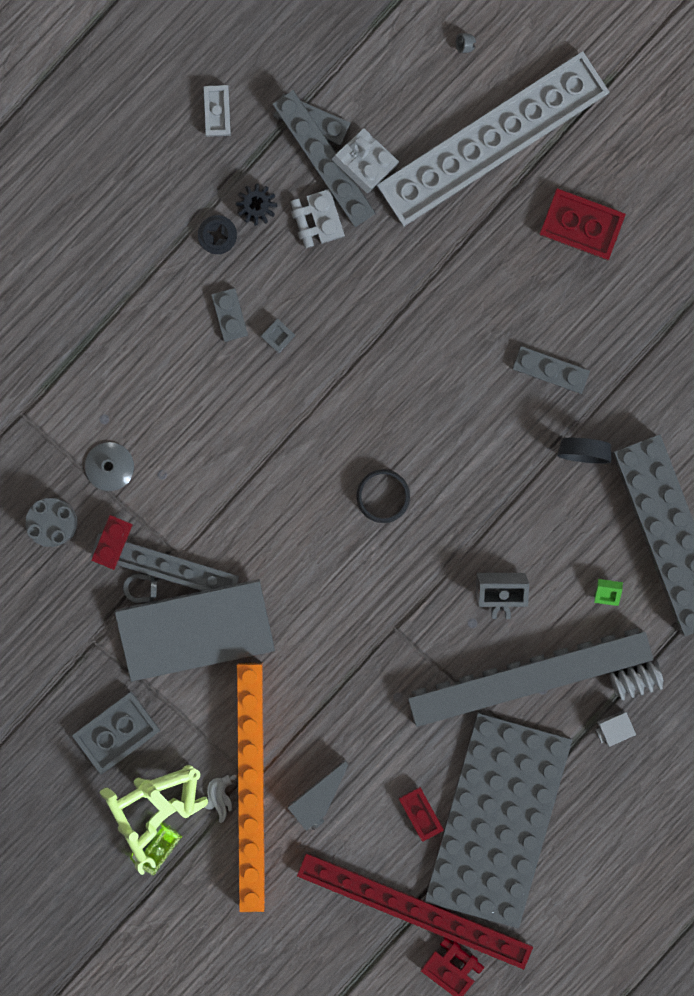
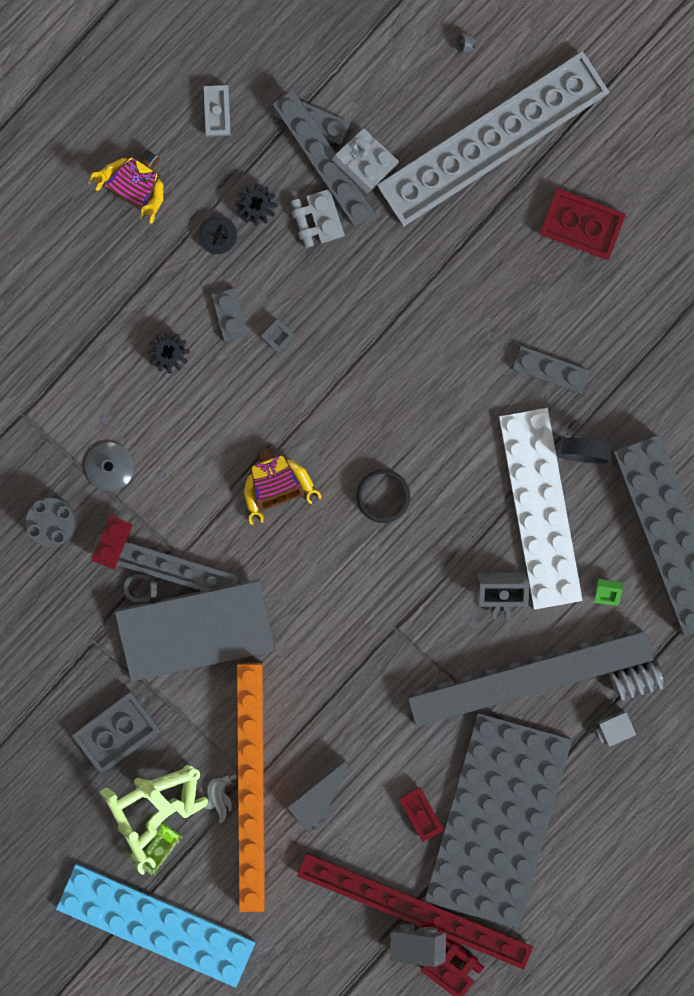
none -> medium azure plate [56,863,256,988]
none -> torso [88,151,163,223]
none -> black gear [147,332,190,374]
none -> torso [244,448,321,525]
none -> dark grey brick [390,924,446,967]
none -> white plate [499,408,583,610]

